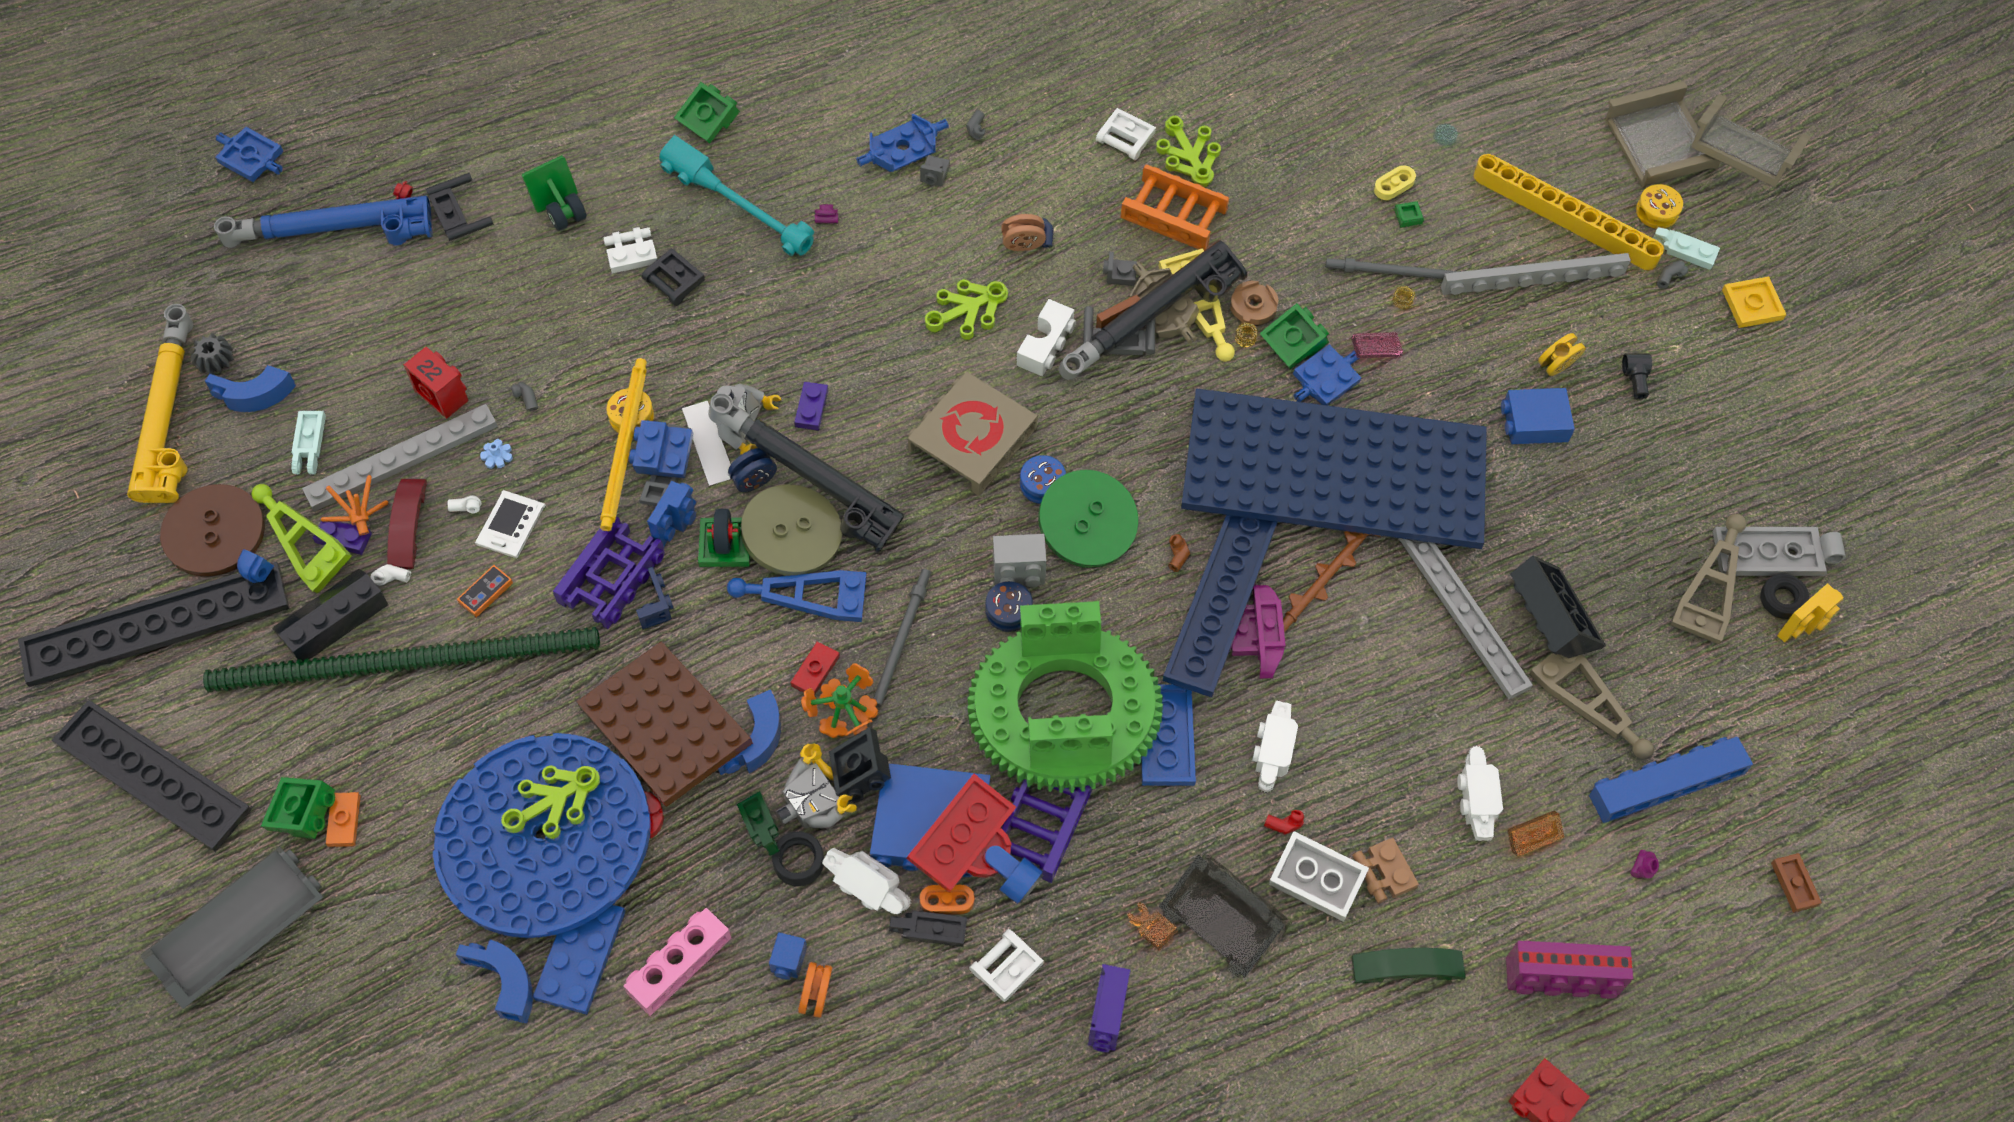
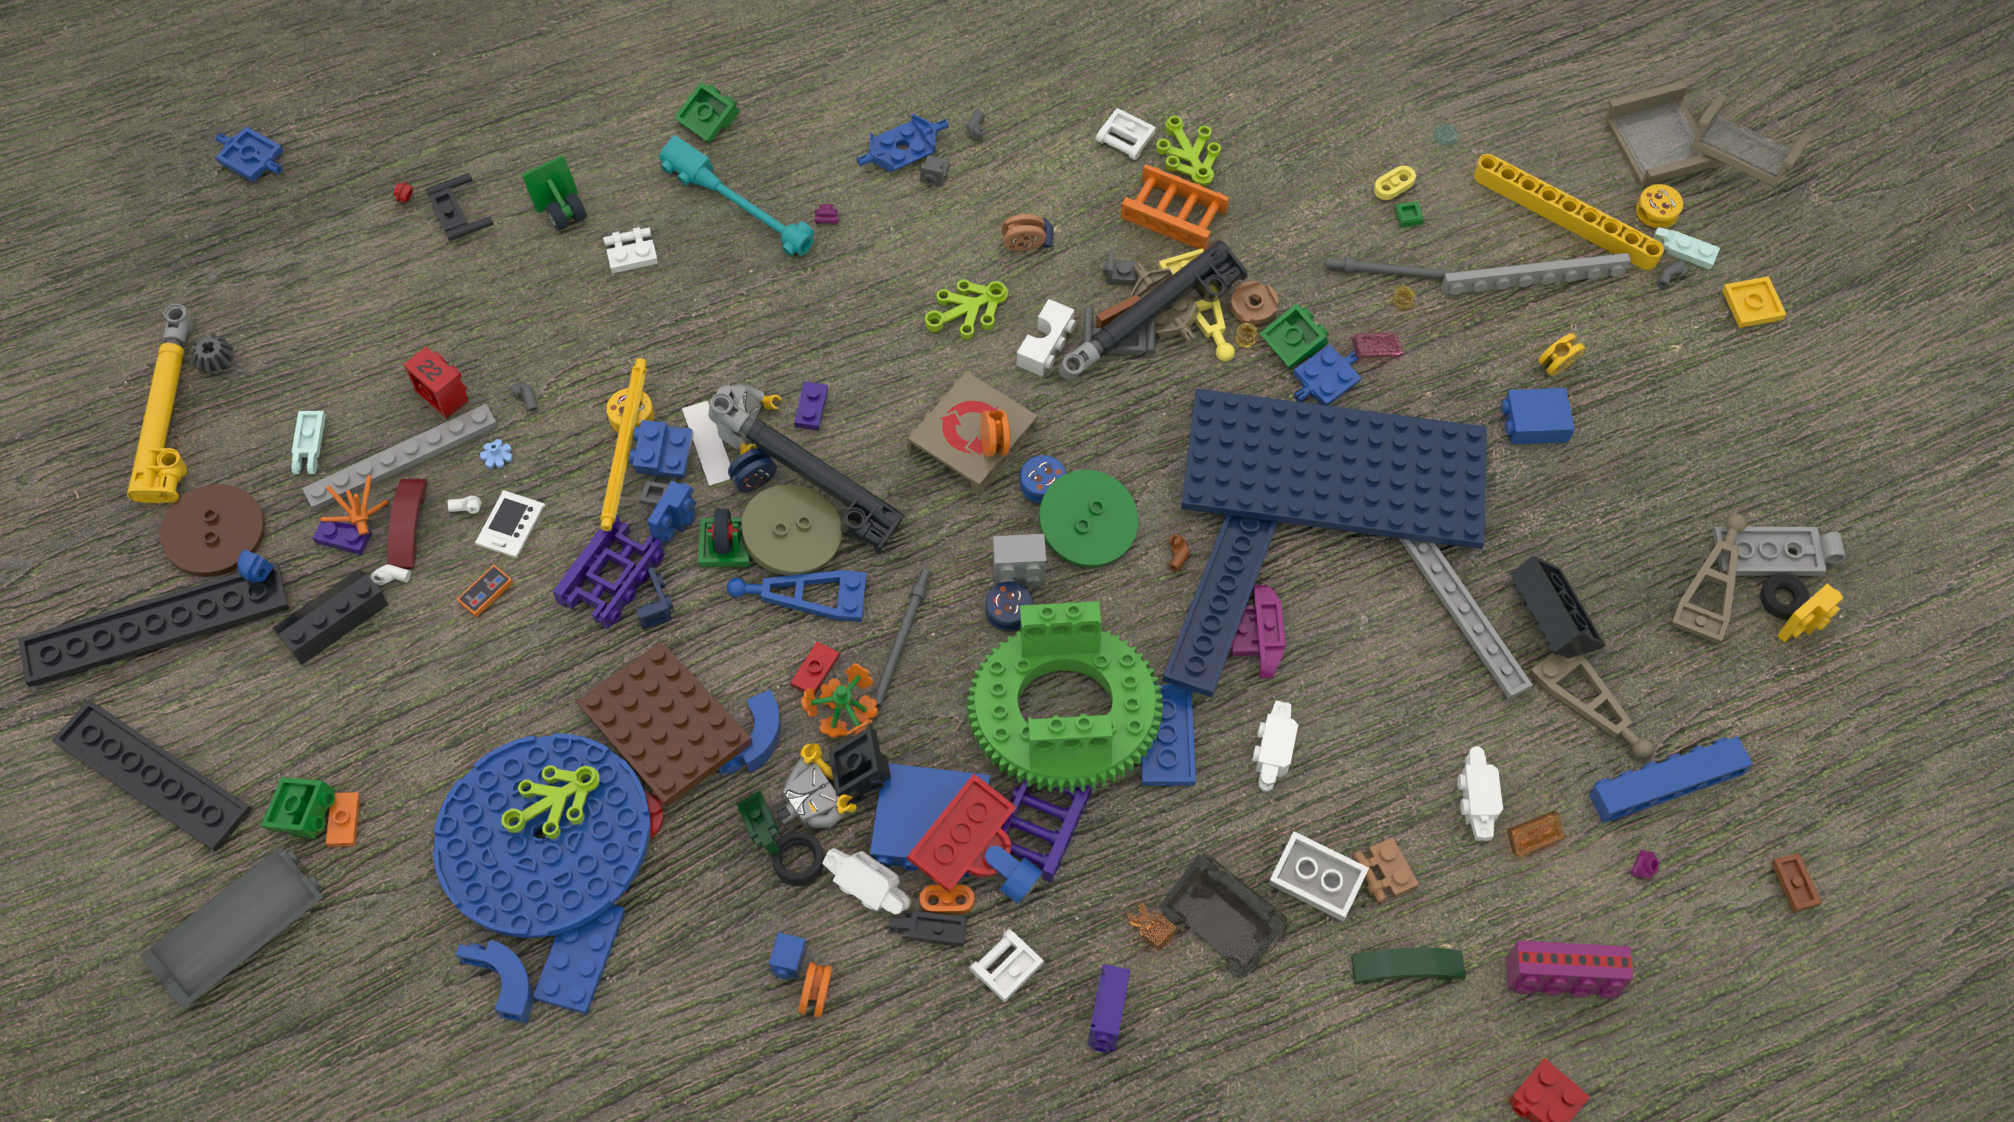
dark green piece [203,627,600,693] -> none
blue arch [205,365,296,412] -> none
blue piece [214,195,433,248] -> none
lime plate [251,484,352,594] -> none
bright pink brick [624,908,732,1016] -> none
black plate [642,248,705,306] -> none
red arm [1264,810,1304,834] -> none
dark orange plant [1283,531,1380,633] -> none
black pin [1622,353,1652,400] -> none
none -> orange head [980,410,1010,457]

